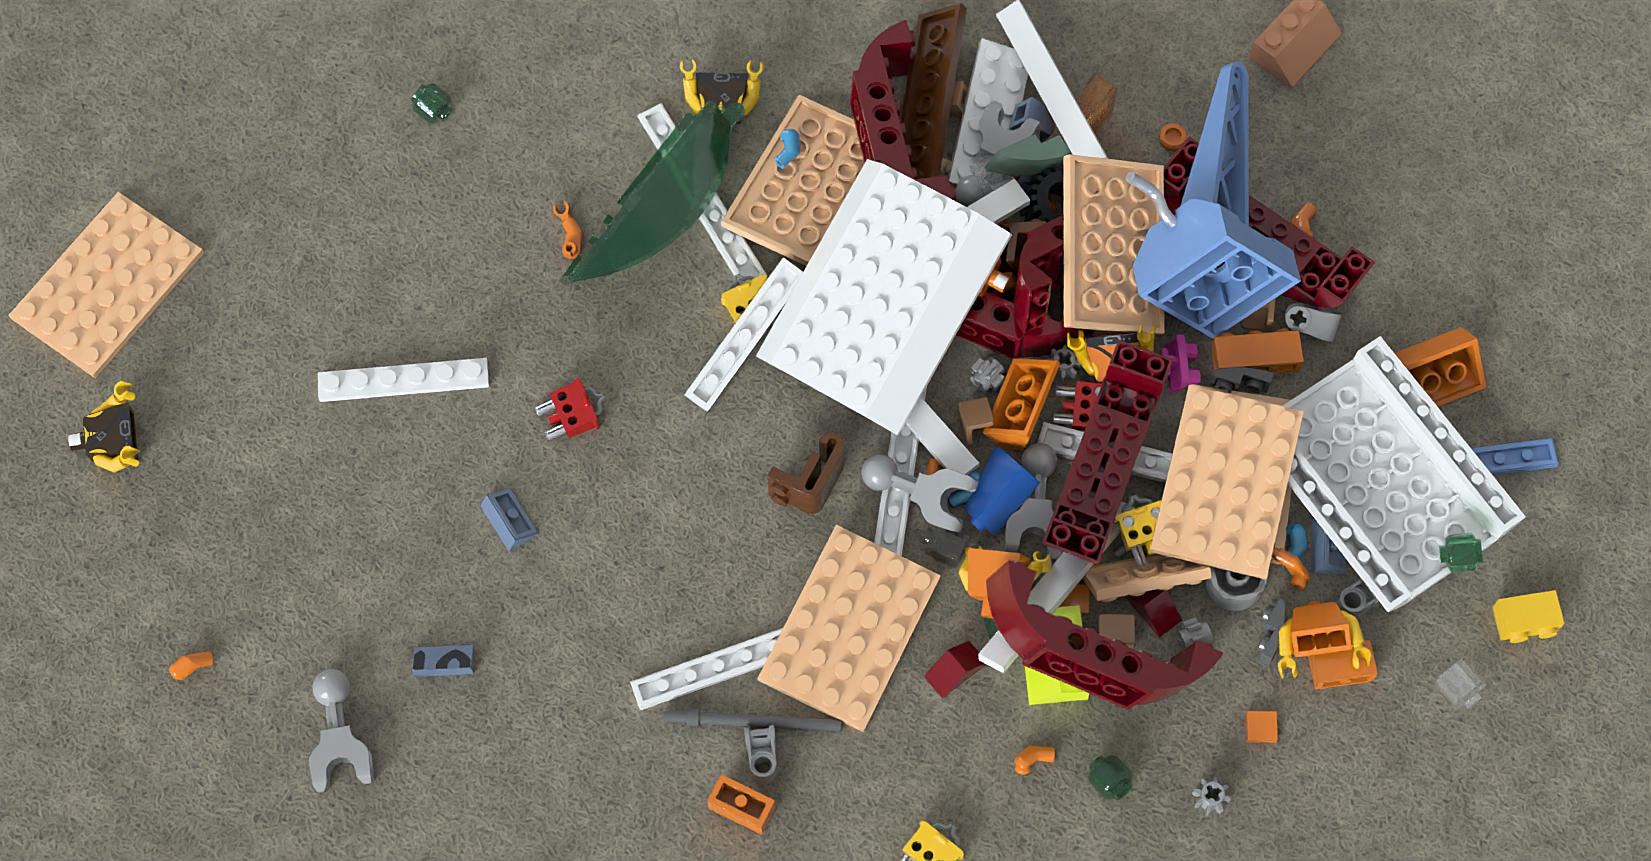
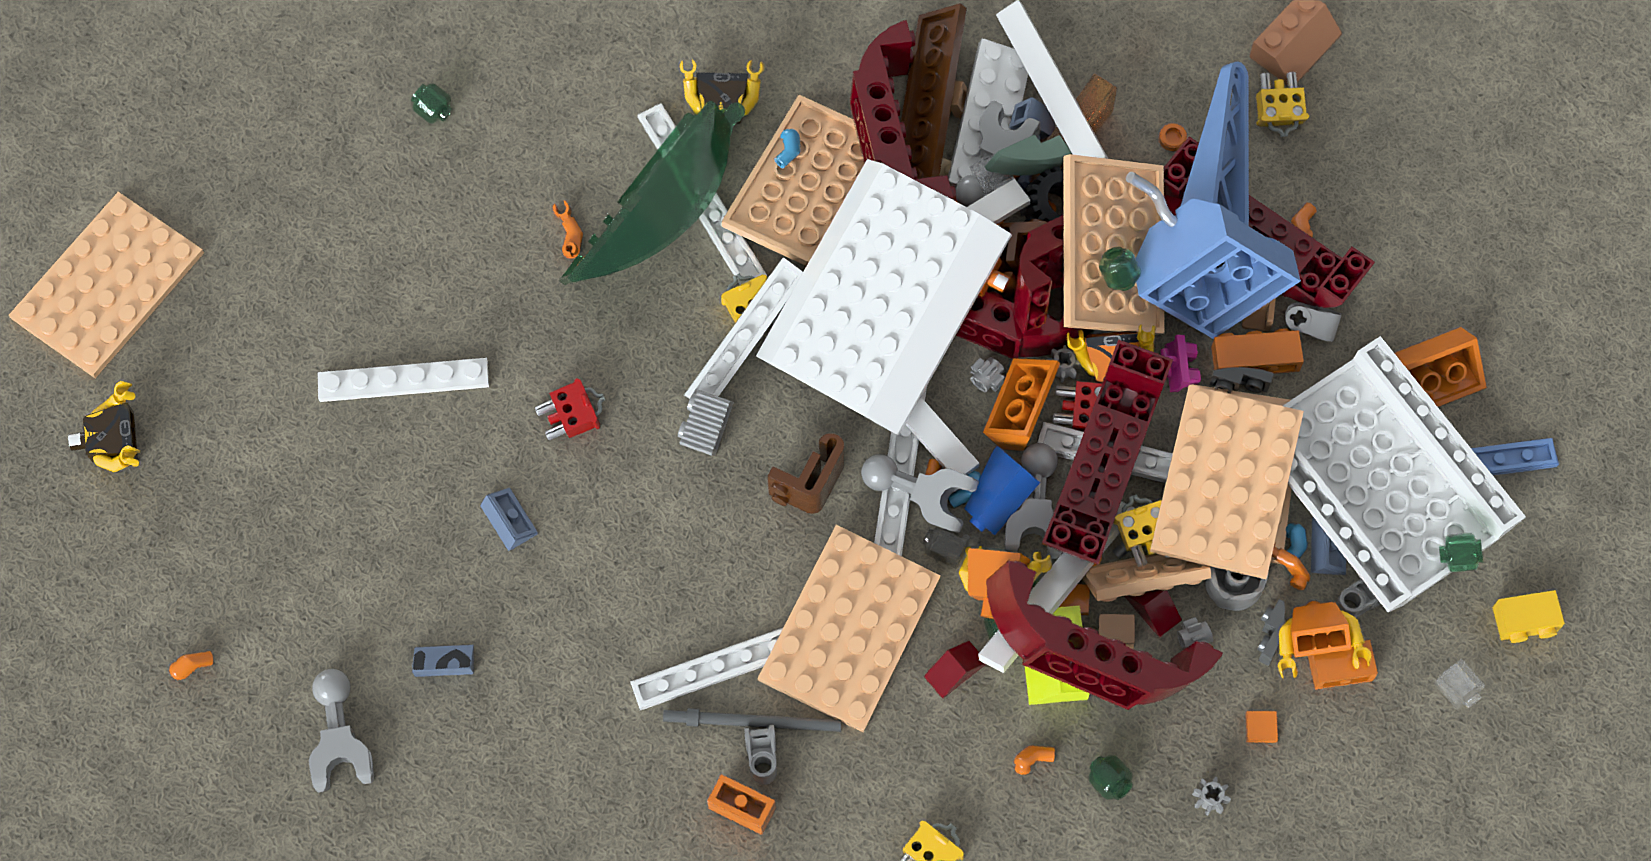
medium nougat panel [959,397,994,445] -> none
none -> light grey brick [678,390,734,456]
none -> clear green head [1099,247,1141,291]
none -> yellow piece [1256,72,1309,137]

